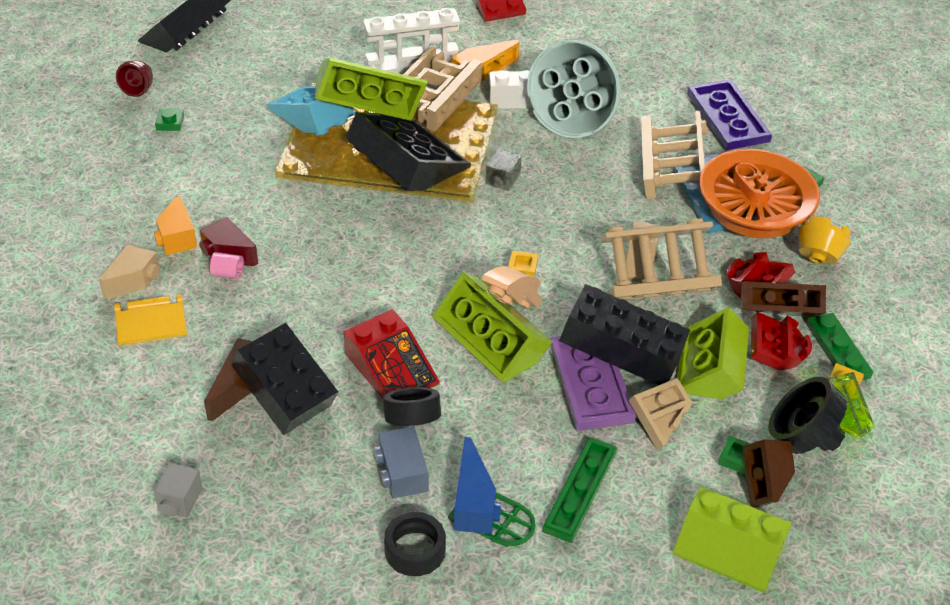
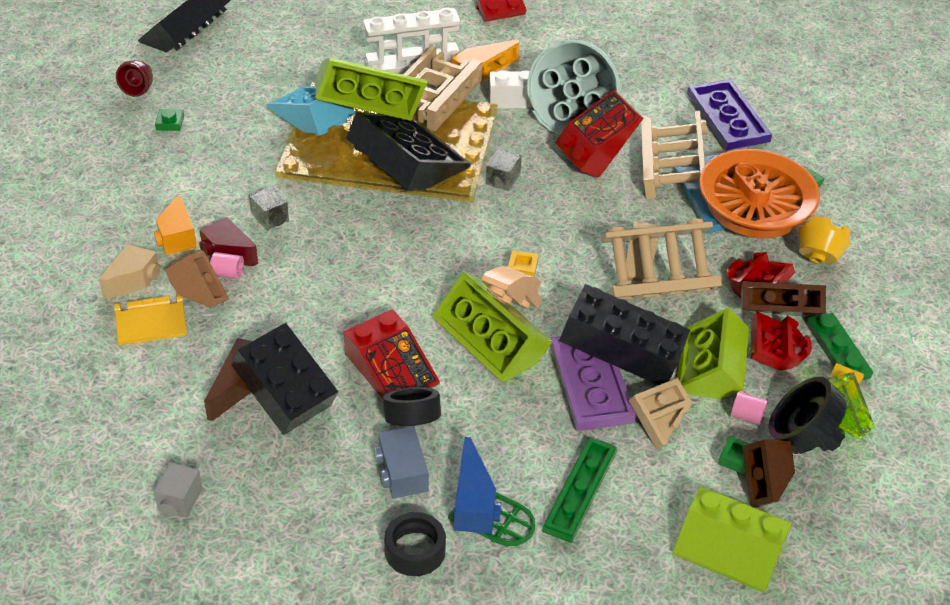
none -> medium nougat slope [165,250,229,307]
none -> clear smoke brick [249,185,289,230]
none -> red slope [554,90,644,178]
none -> bright pink piece [731,391,768,426]

